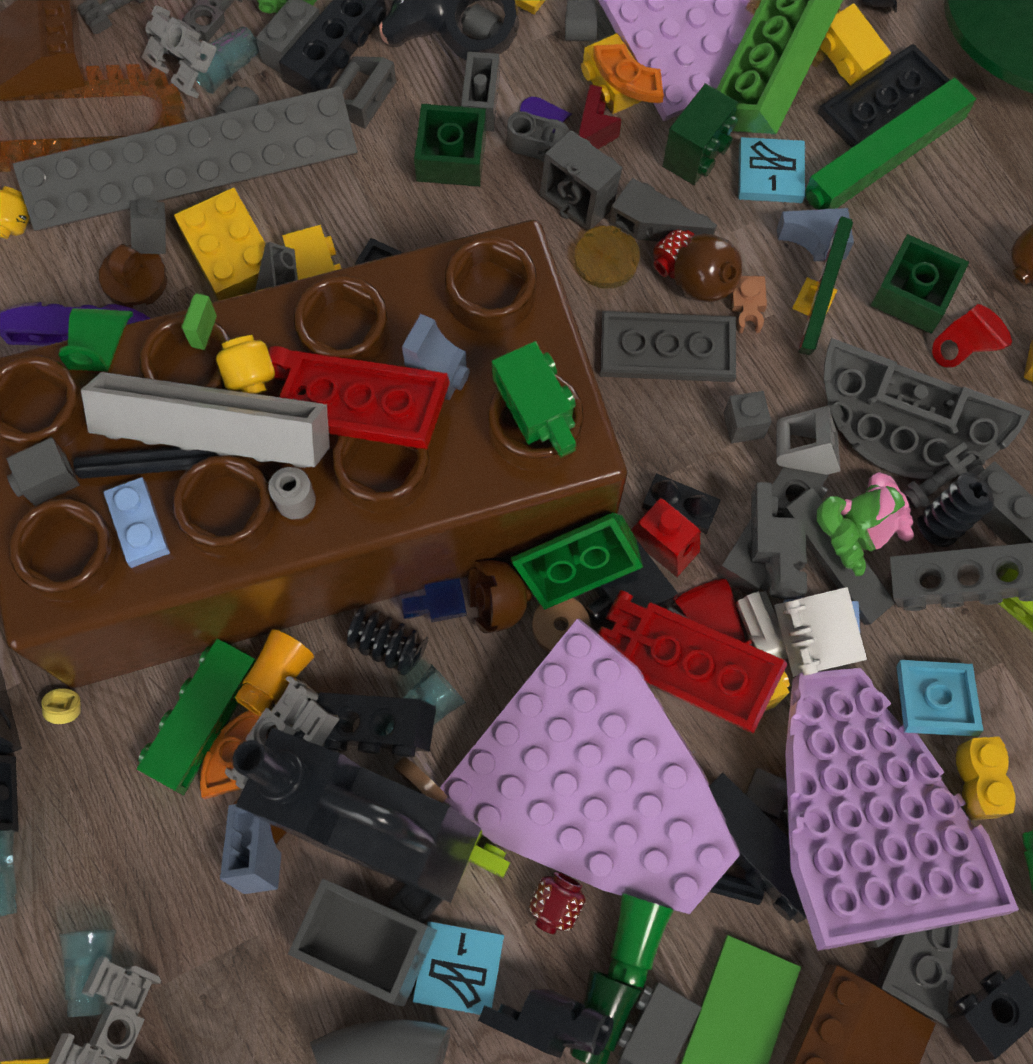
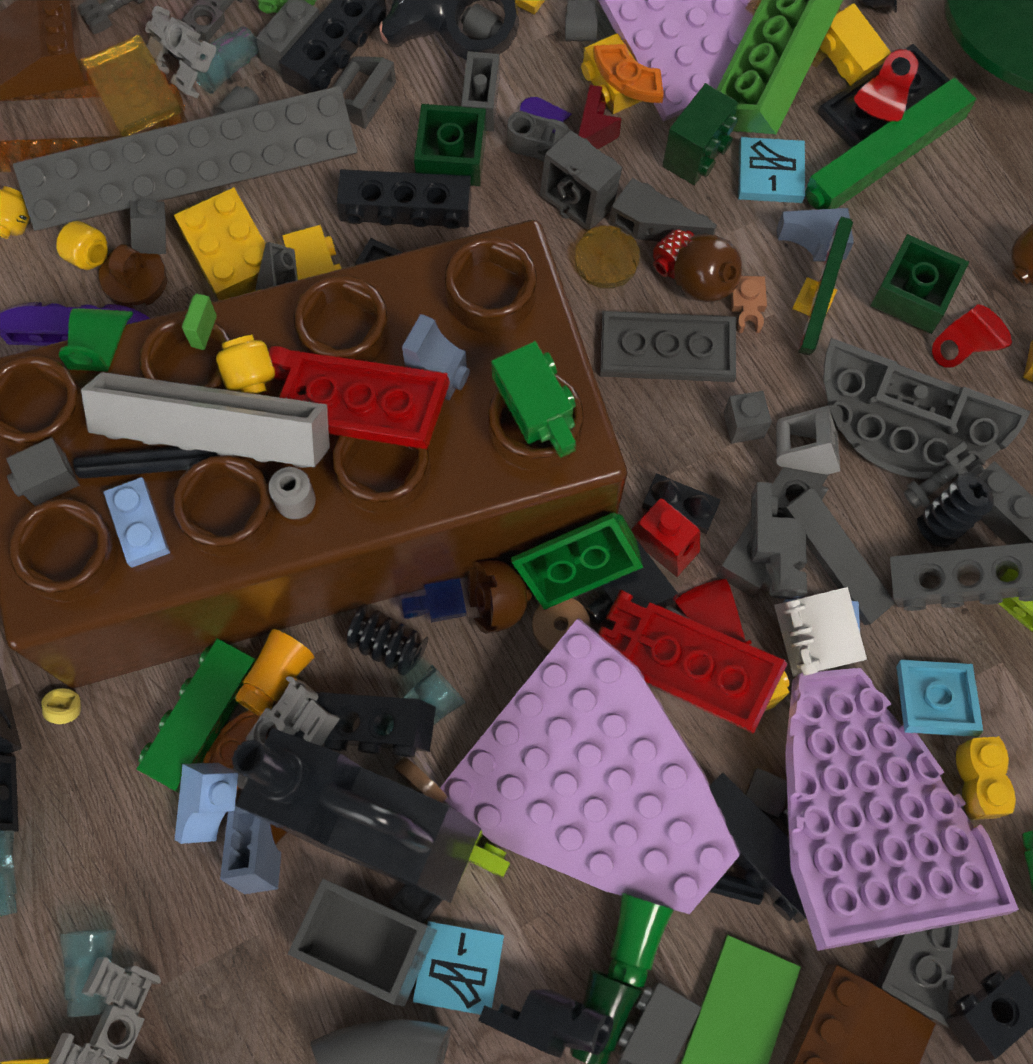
dark red head [529,872,586,935] -> none
white piece [736,591,788,660] -> none
bright green hair [817,472,914,576] -> none
none -> yellow head [56,221,108,270]
none -> clear yellow tile [81,34,182,137]
none -> light blue arch [174,763,239,844]
none -> black brick [336,169,472,229]
none -> red piece [854,49,918,121]

